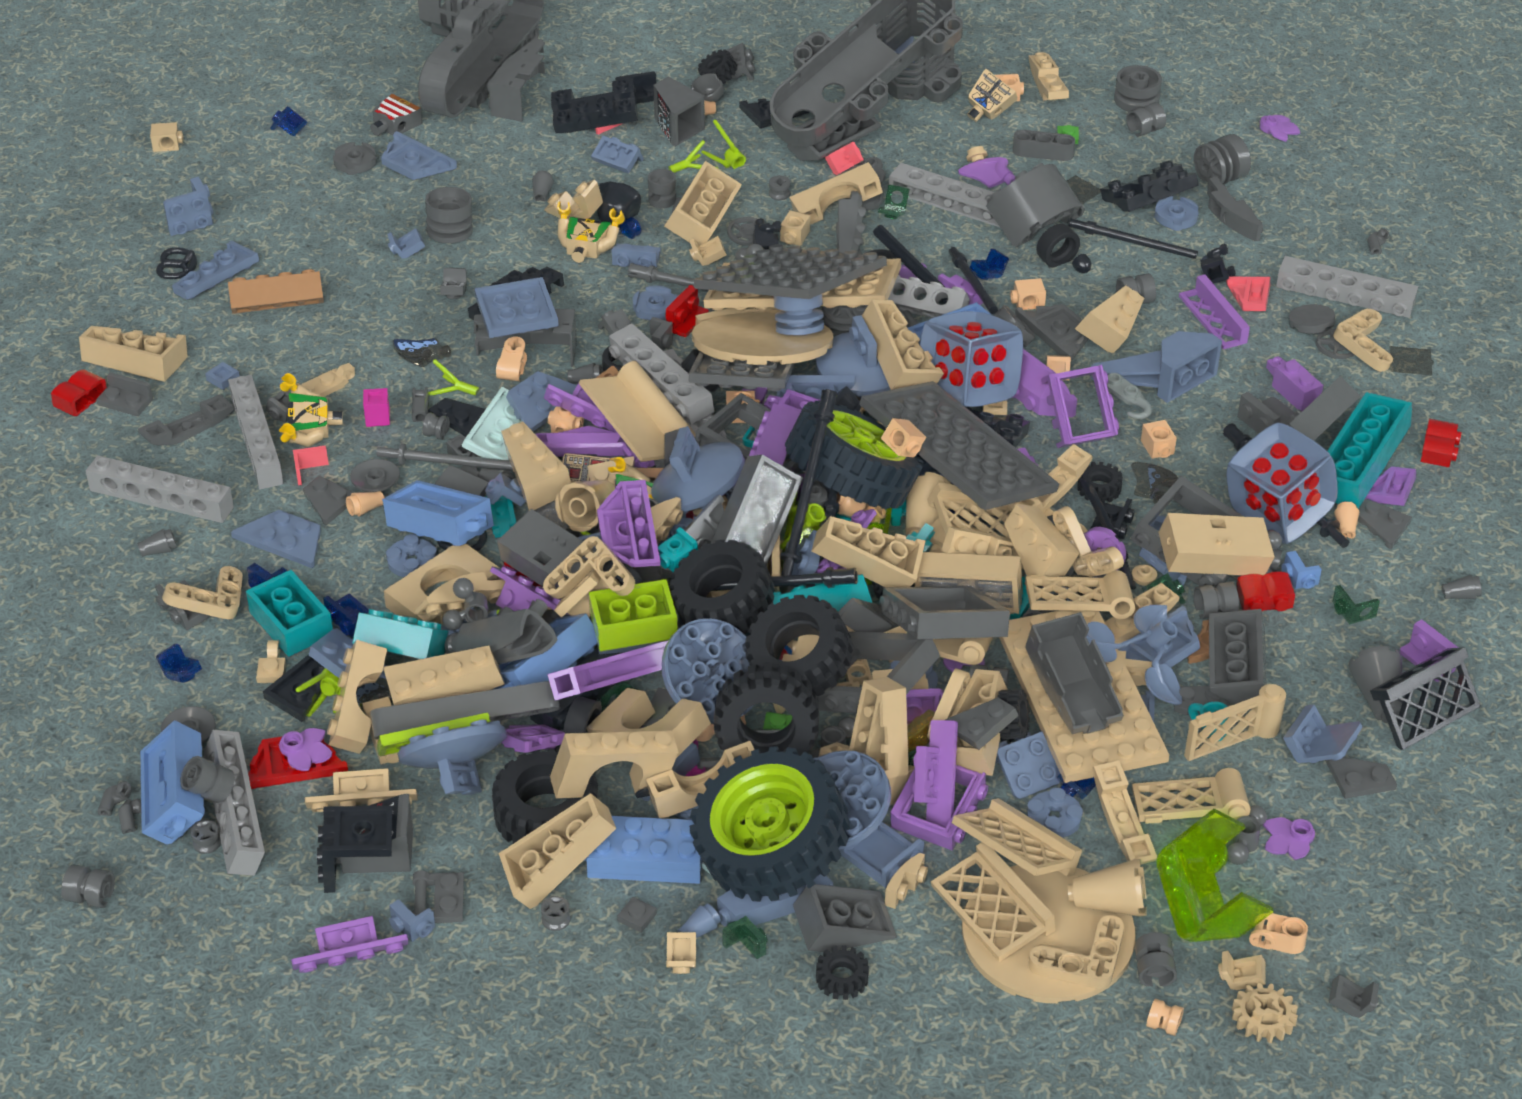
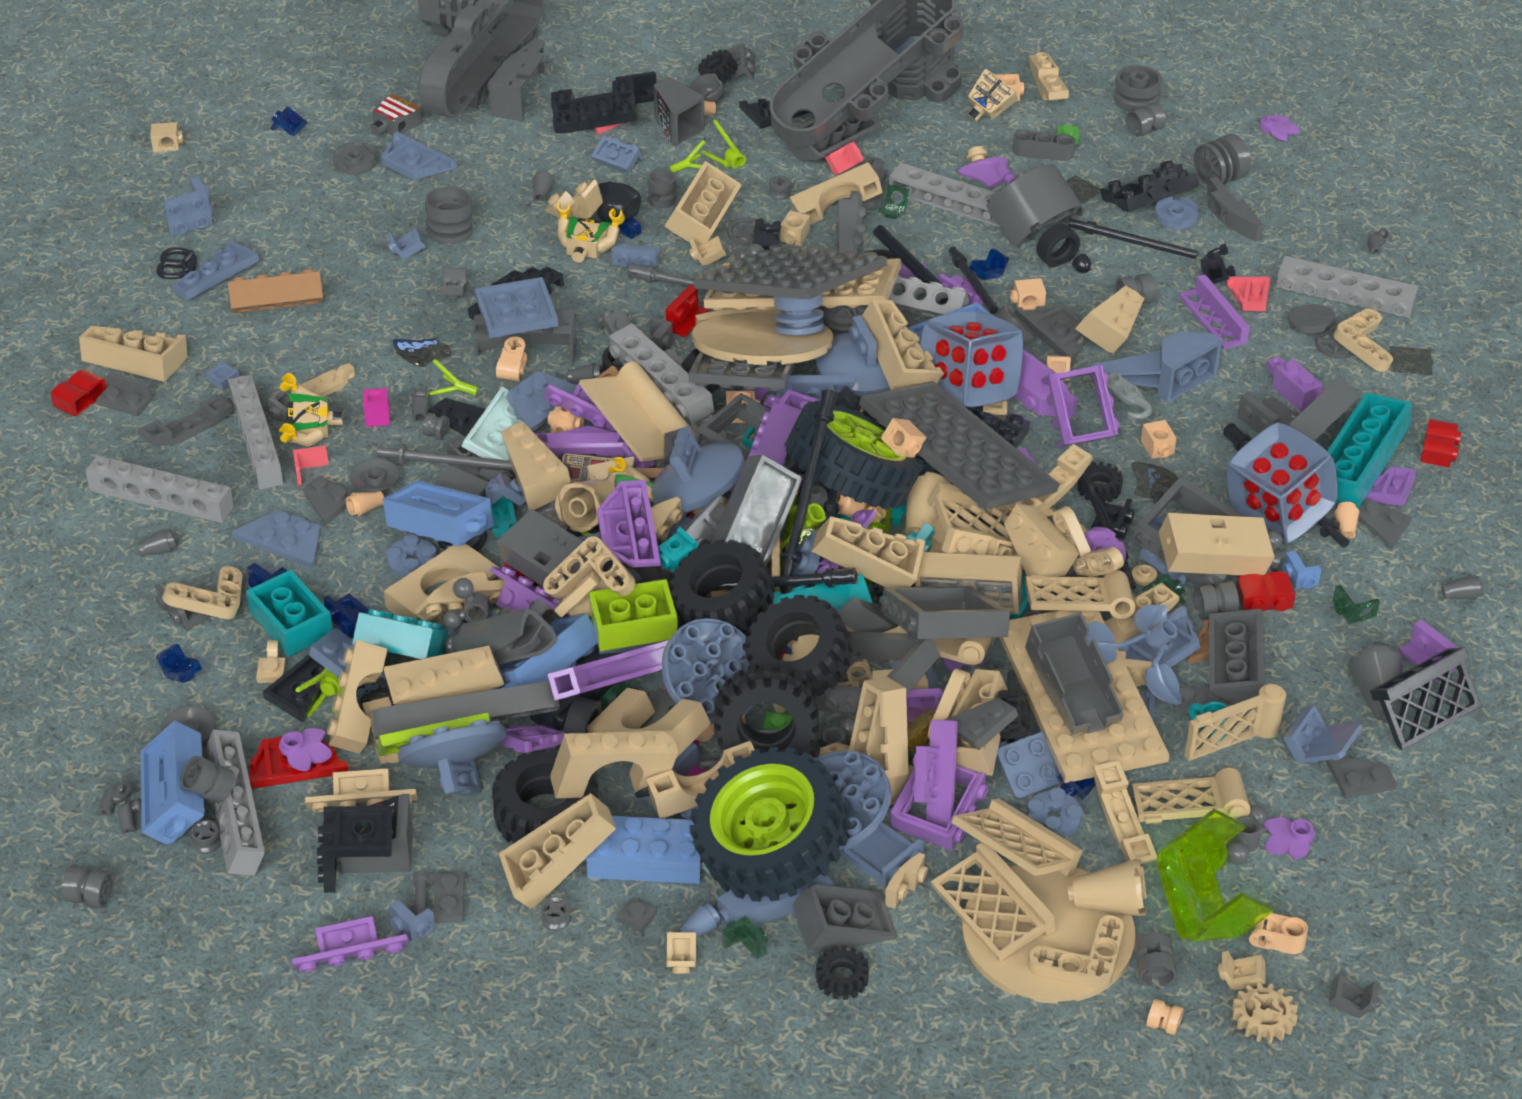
sand blue plate [633,286,678,321] -> none

